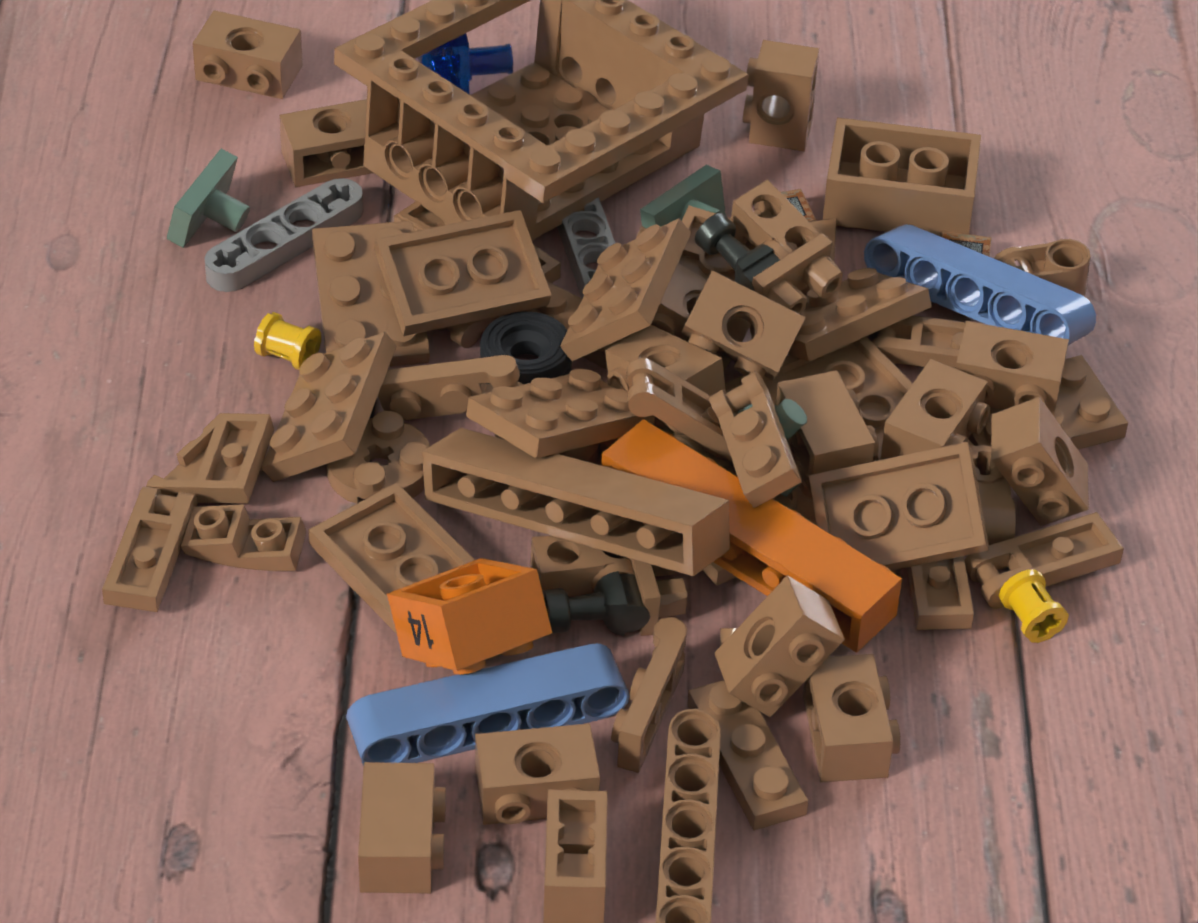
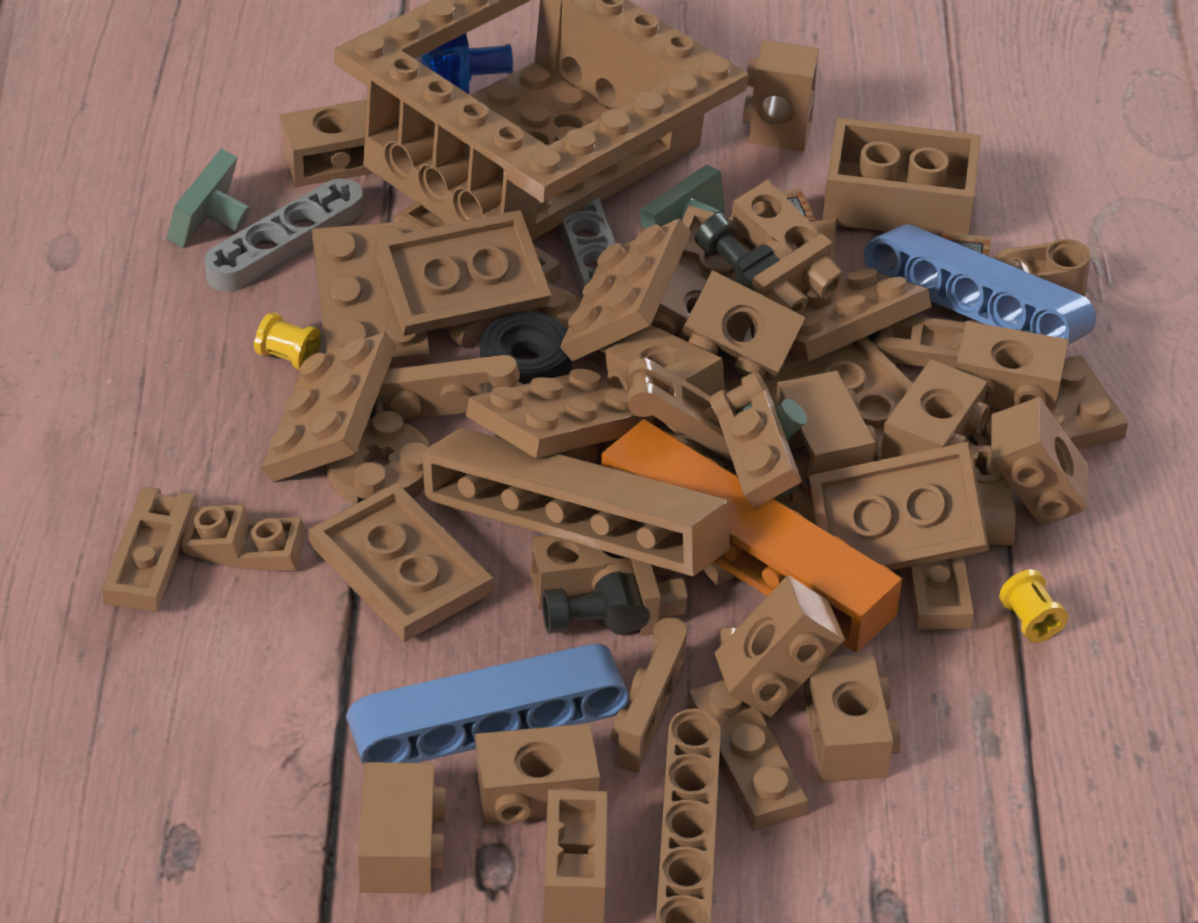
medium nougat wing [146,413,274,504] -> none
medium nougat brick [192,10,303,99] -> none
orange brick [387,558,552,675] -> none
medium nougat plate [964,512,1124,609] -> none

